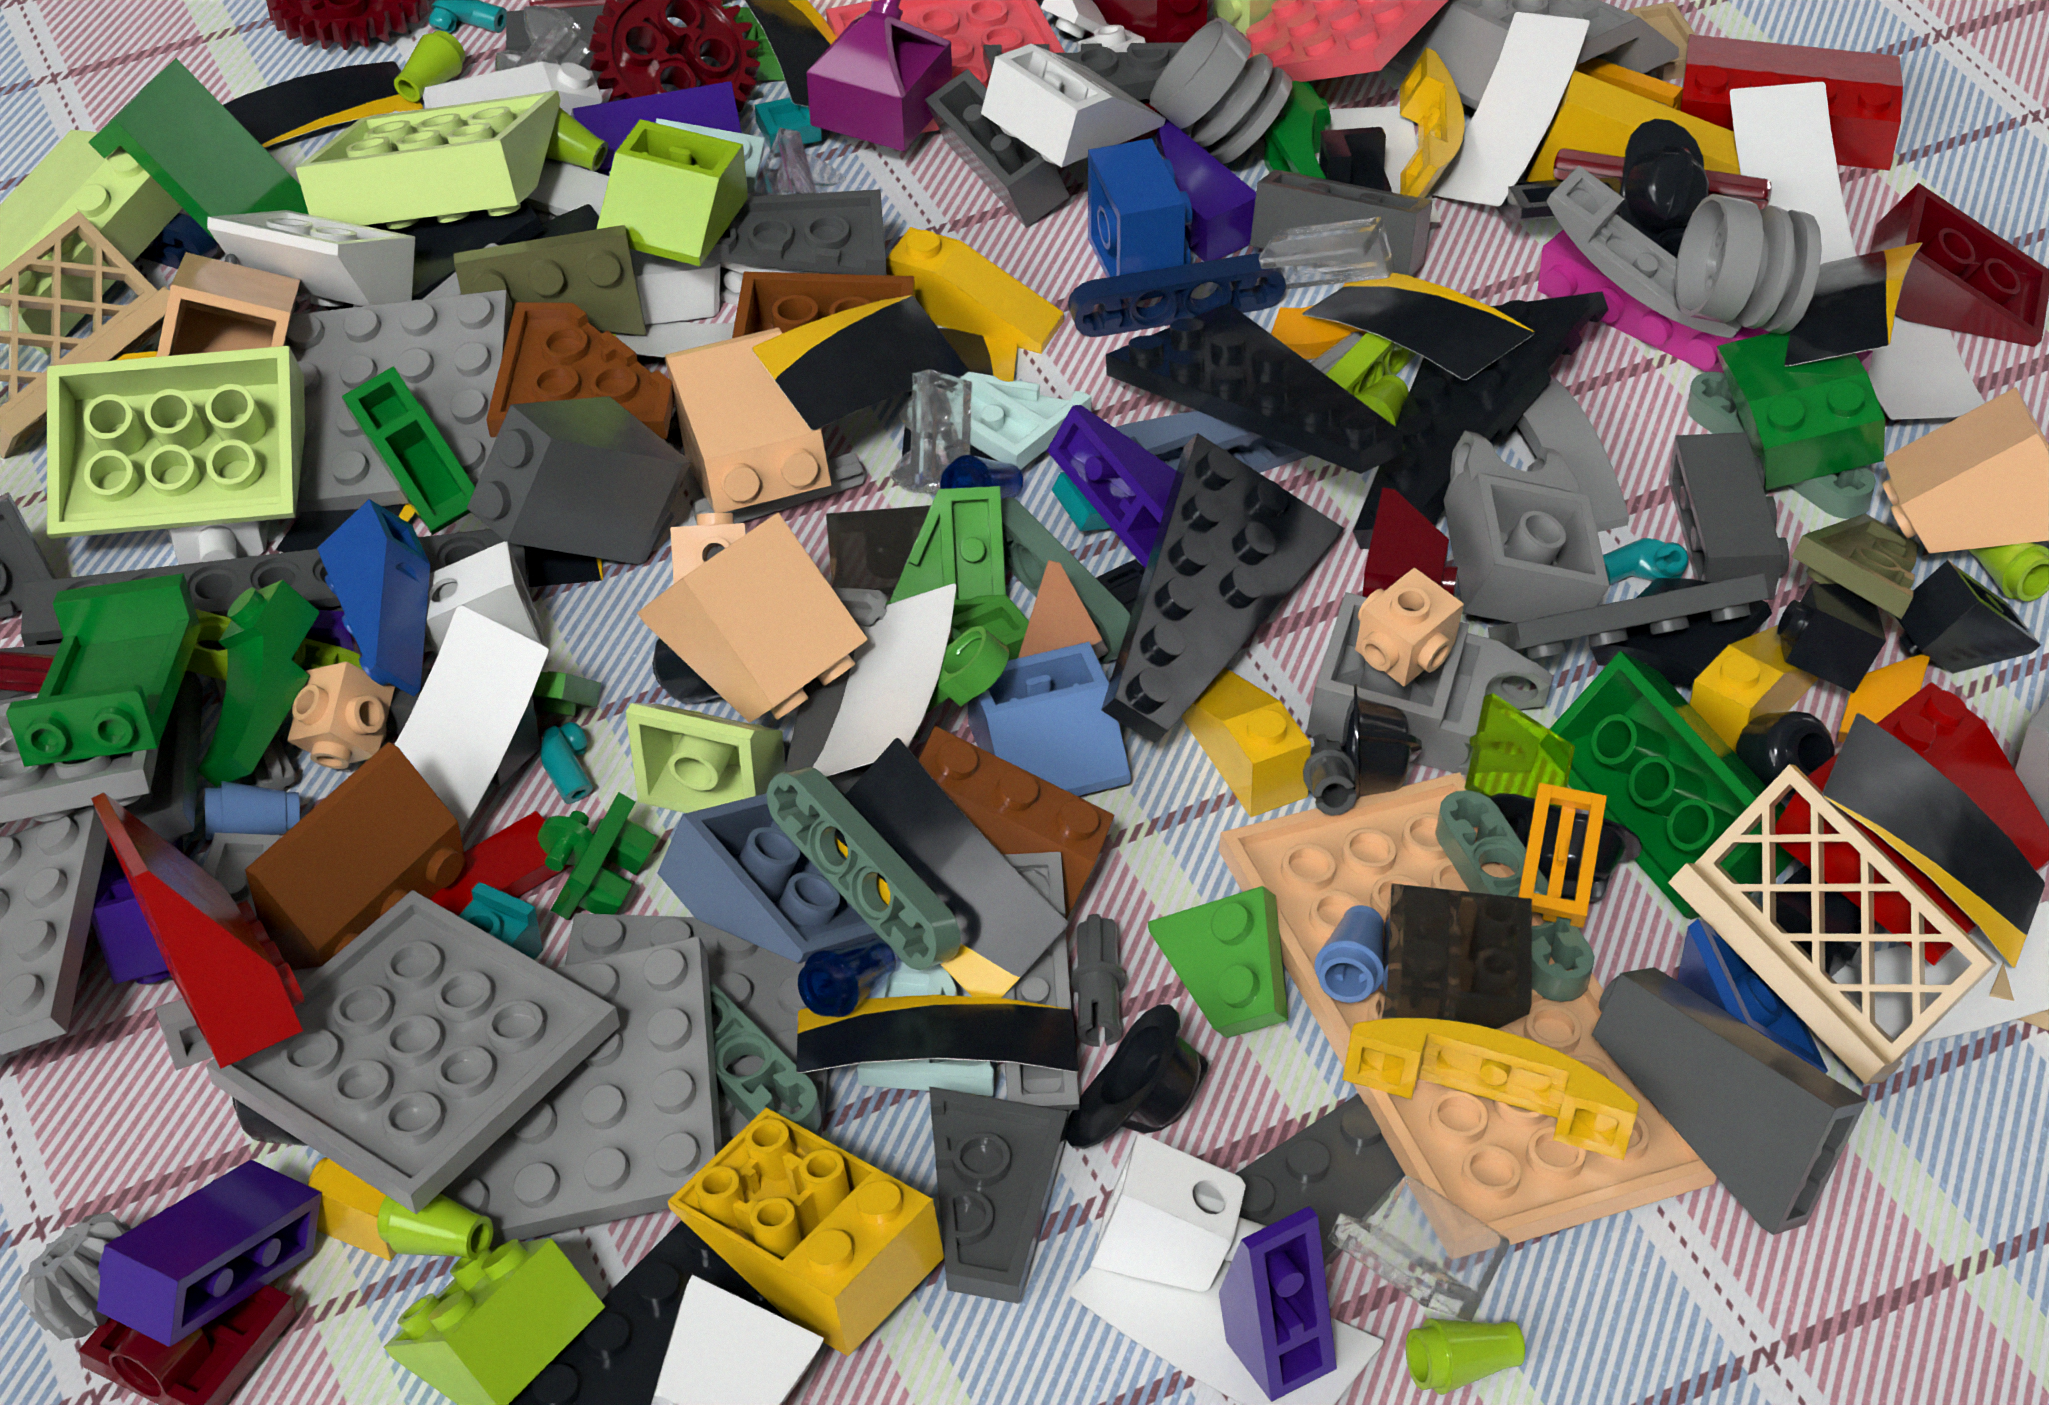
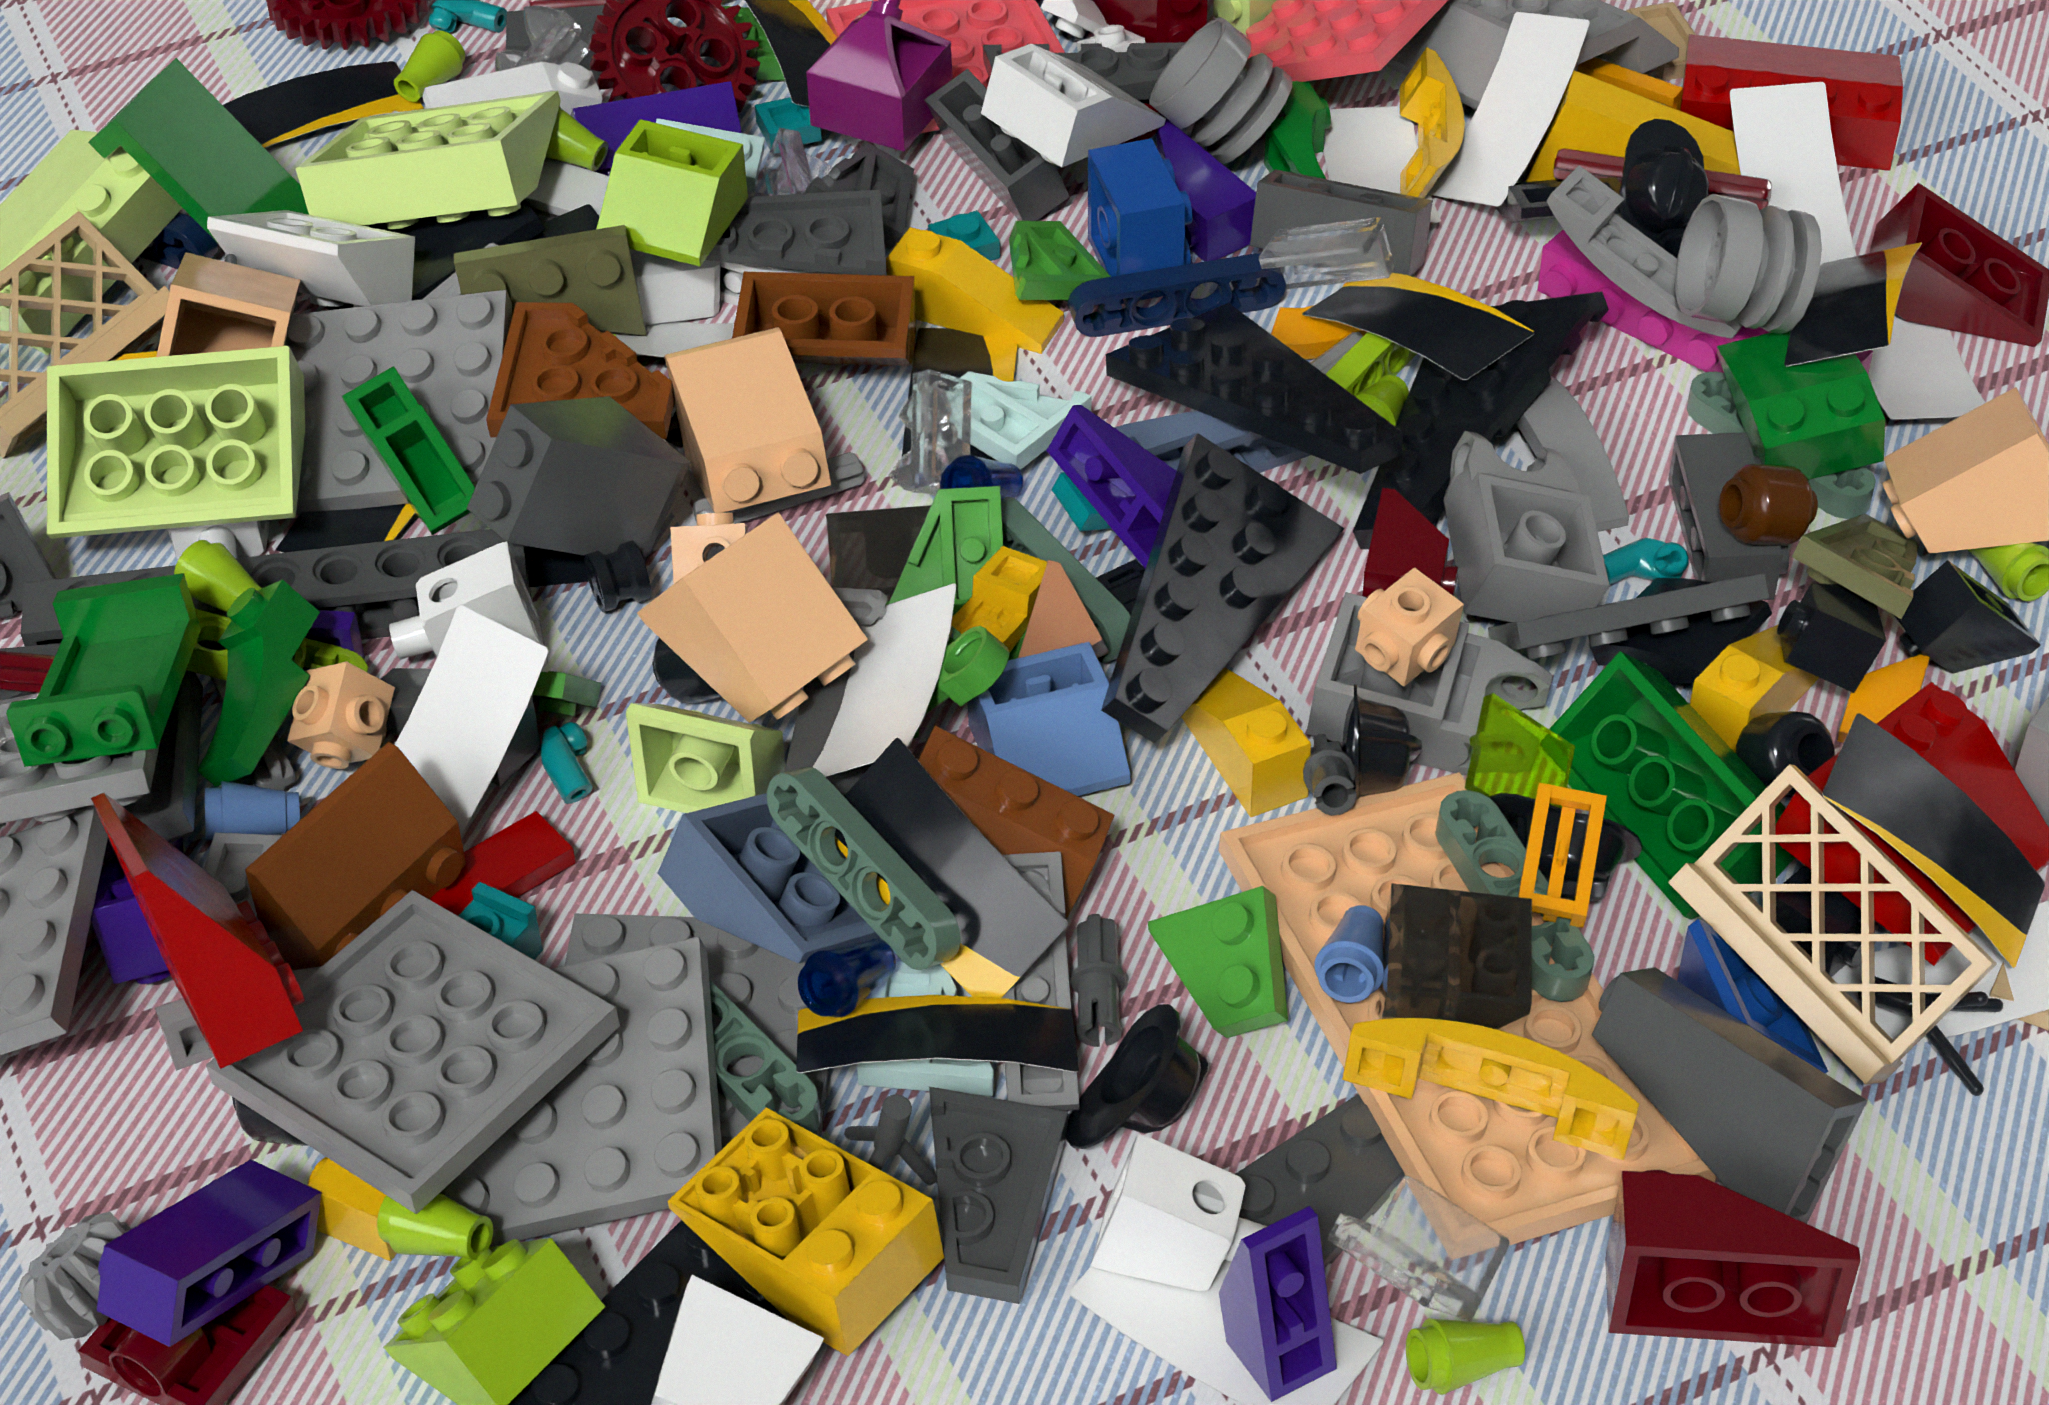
blue slope [317,499,430,697] -> none
green hips [537,792,657,920] -> none
black sticker [752,295,971,430] -> none
black panel [1319,127,1392,192] -> none
none -> lime cone [174,540,262,612]
none -> black wheel [584,540,652,612]
none -> dark grey wing [803,143,914,248]
none -> dark grey plant [844,1094,937,1185]
none -> teal plate [928,210,1000,261]
none -> yellow slope [951,546,1047,653]
none -> bright green wing [1009,221,1111,302]
none -> dark red slope [1605,1170,1861,1348]
none -> reddish brown head [1719,464,1818,546]
none -> black plant [1858,976,2004,1096]

